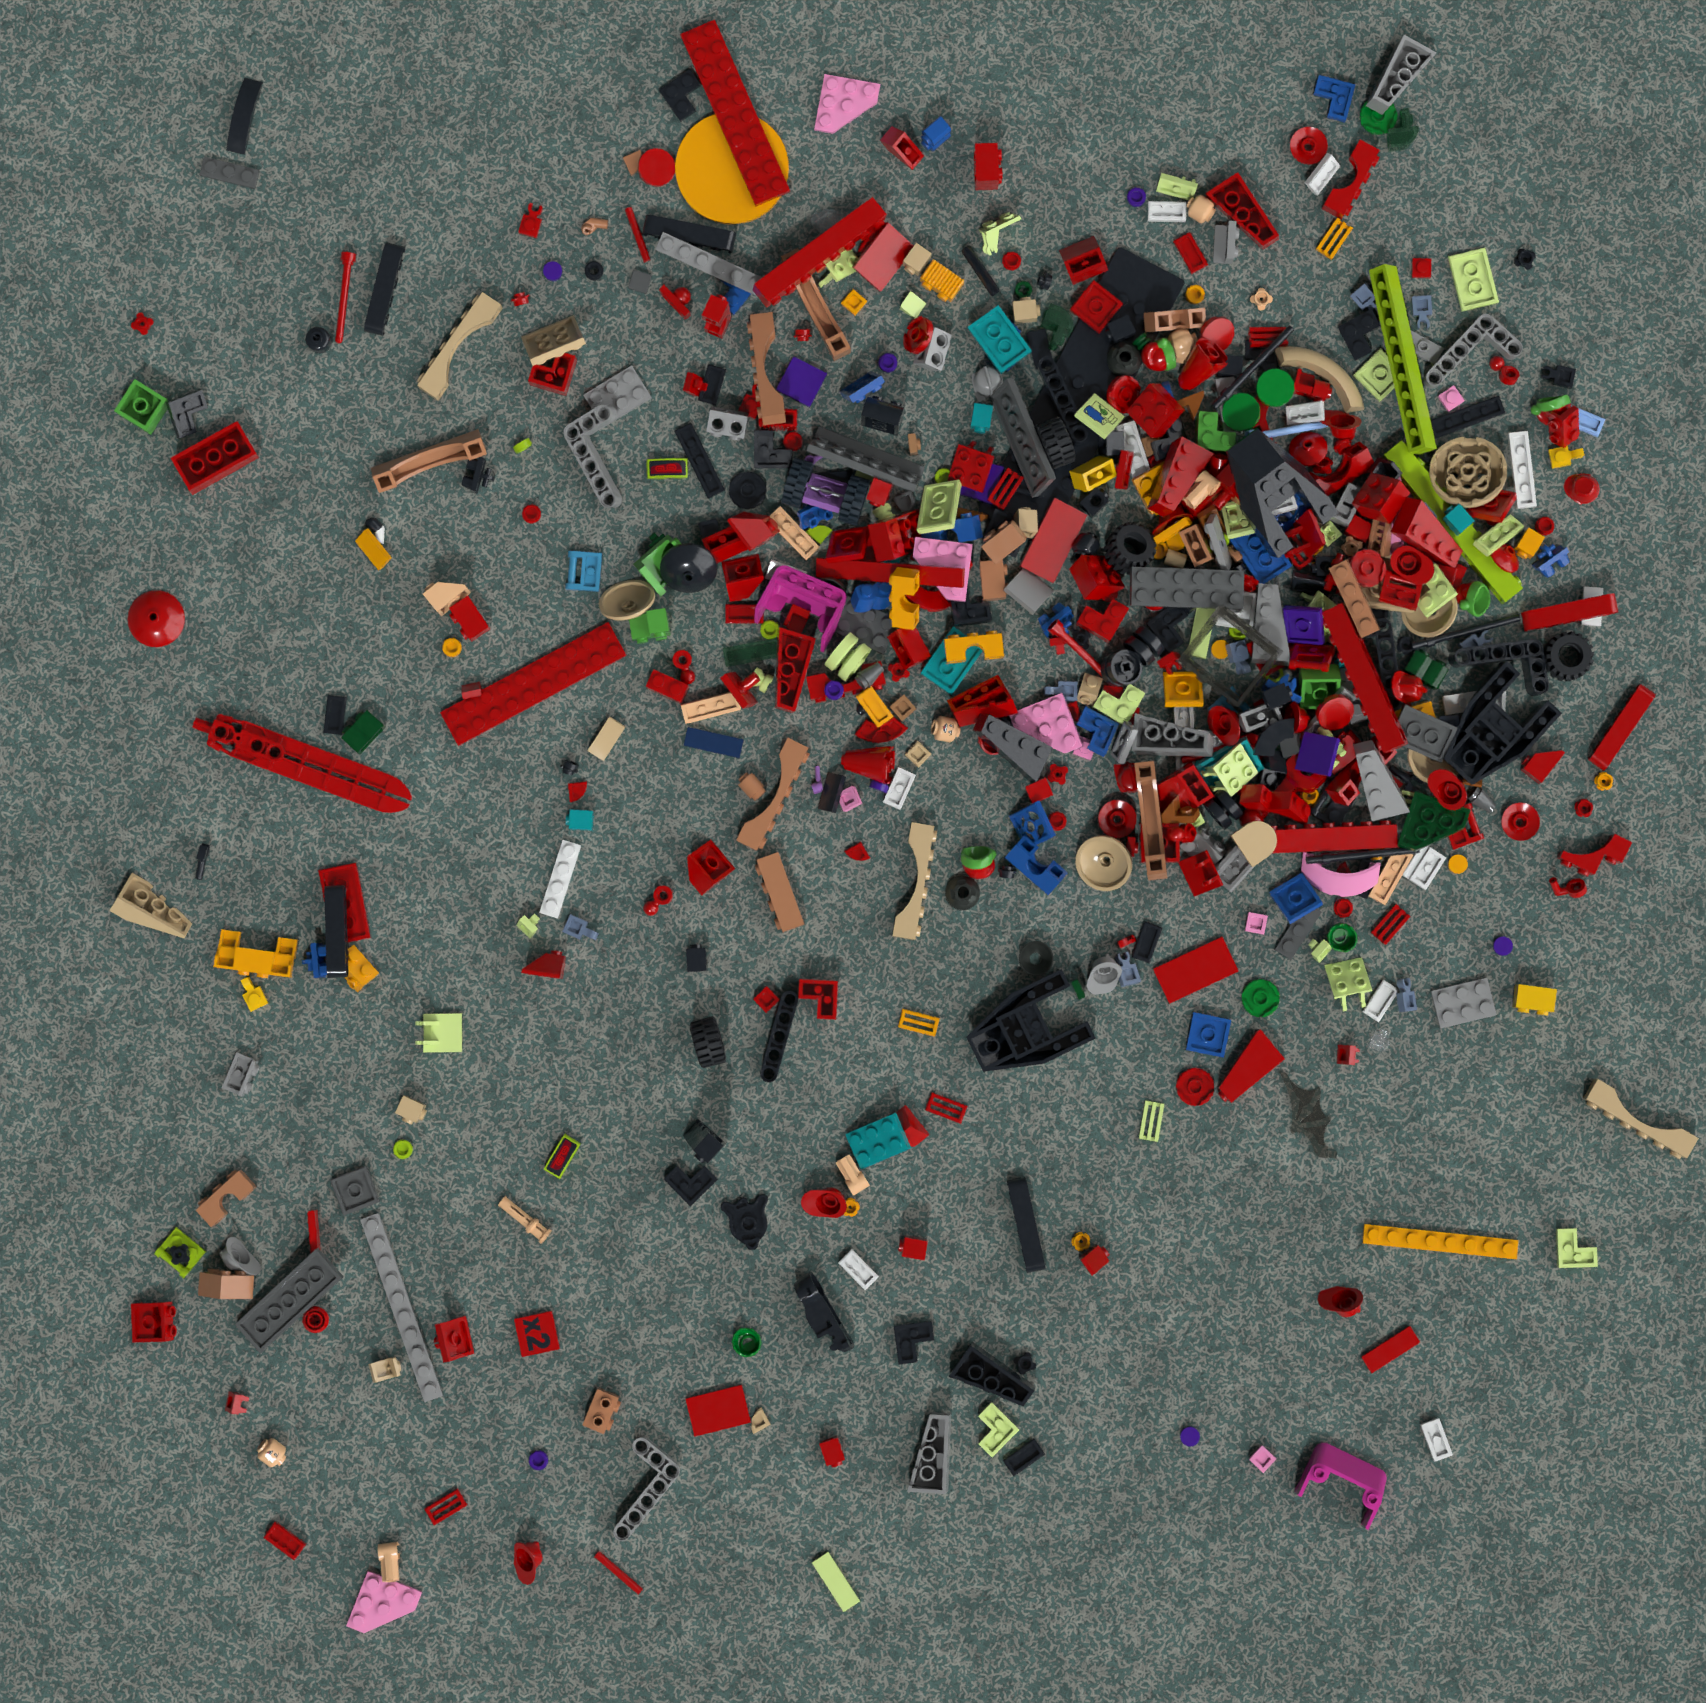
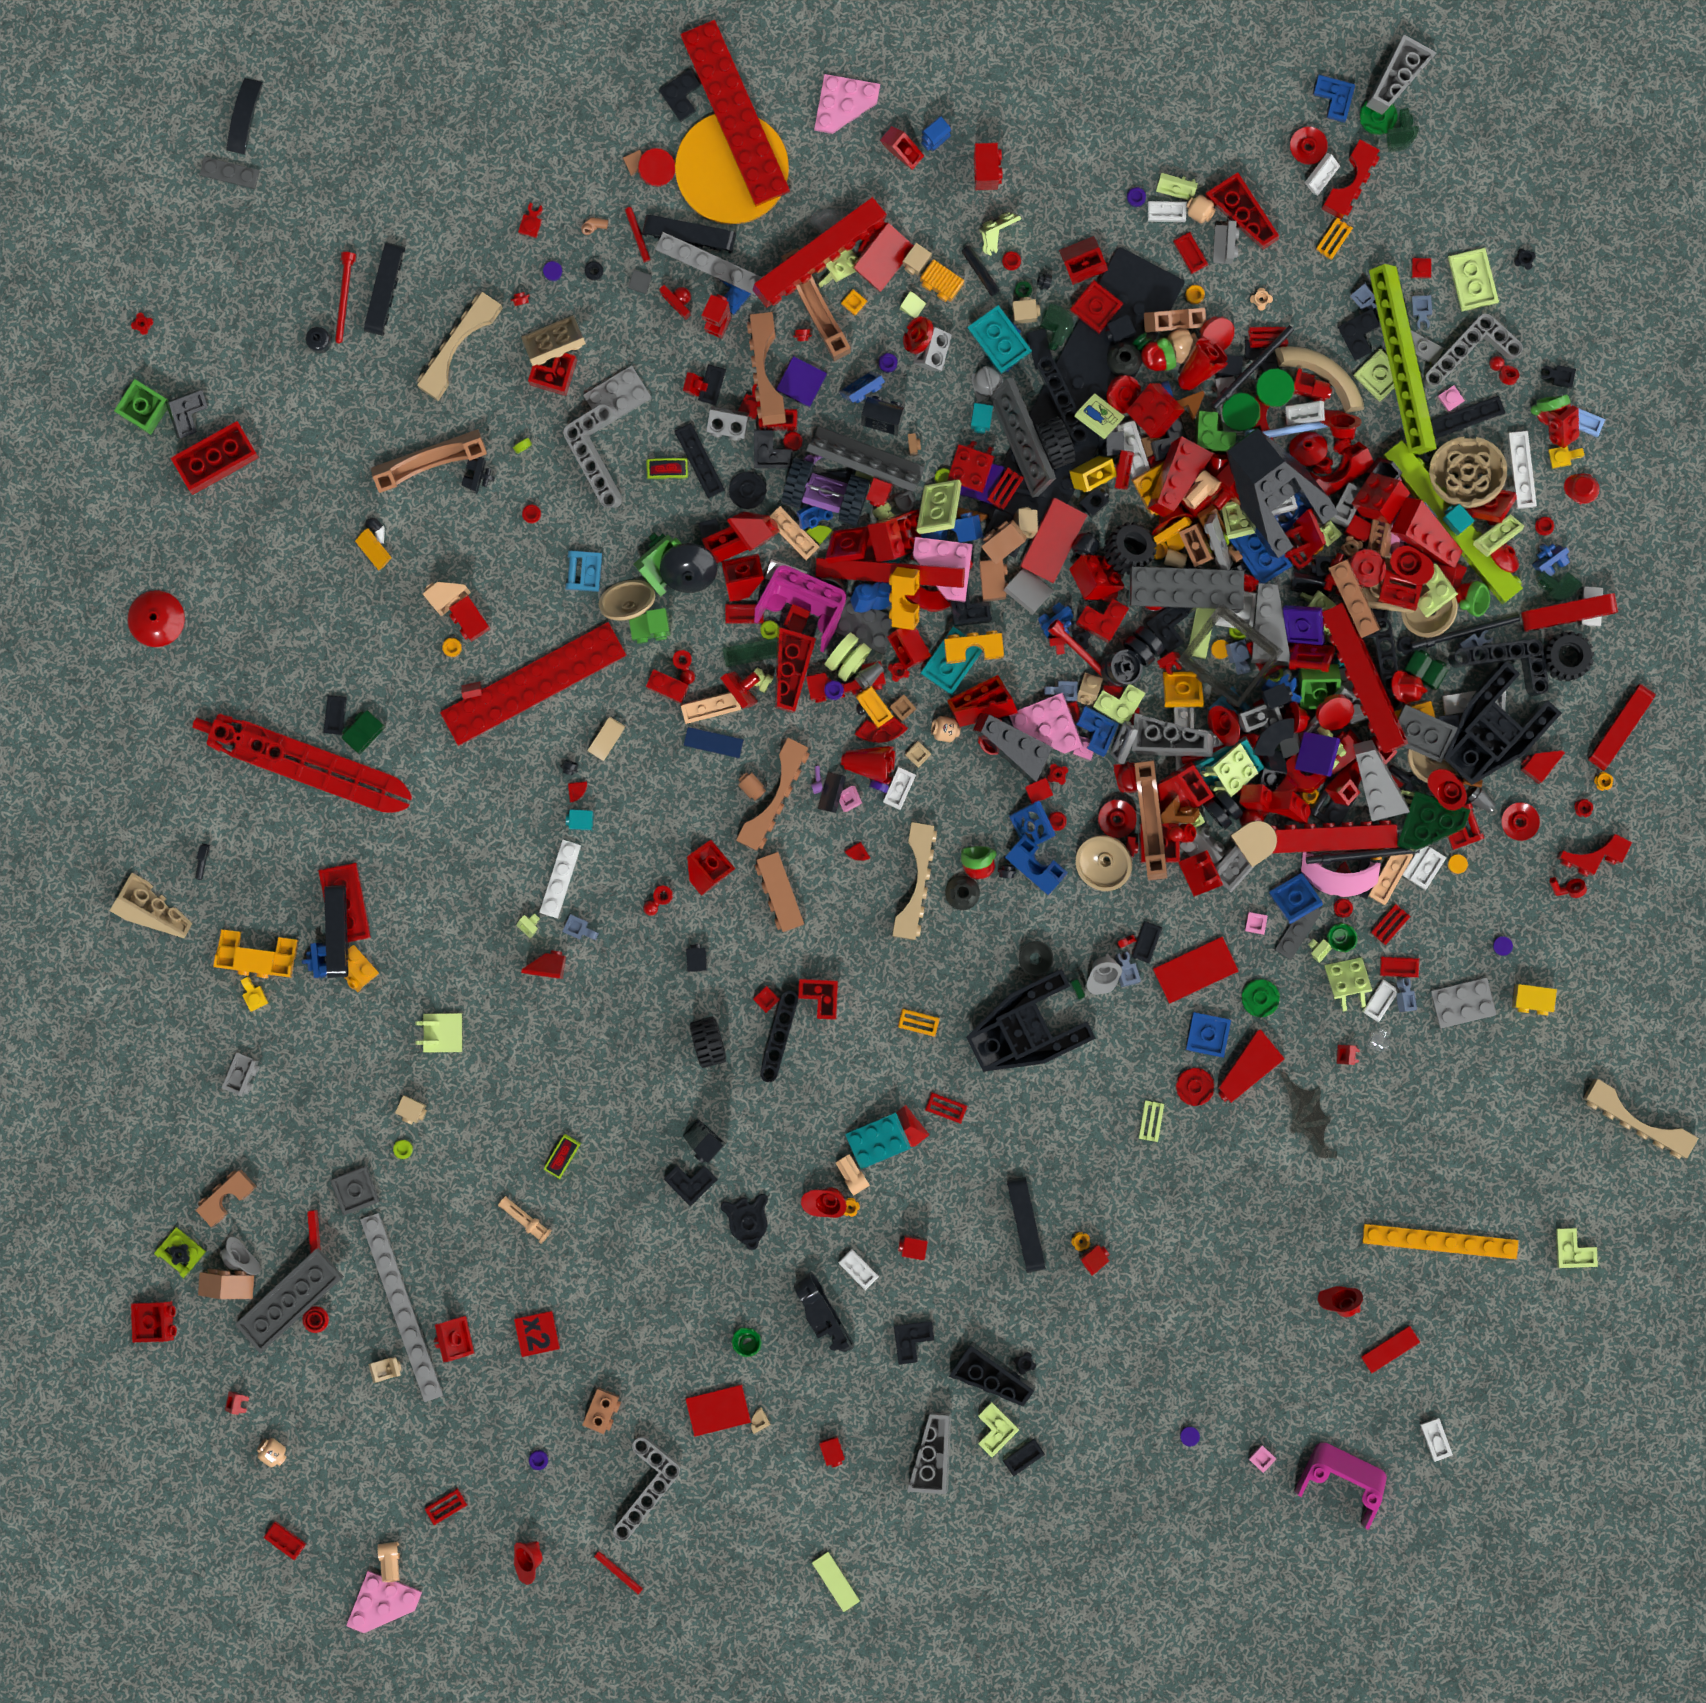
light orange brick [1514,527,1545,559] -> none
none -> red tile [1380,957,1419,978]
none -> clear green brick [1536,571,1582,602]

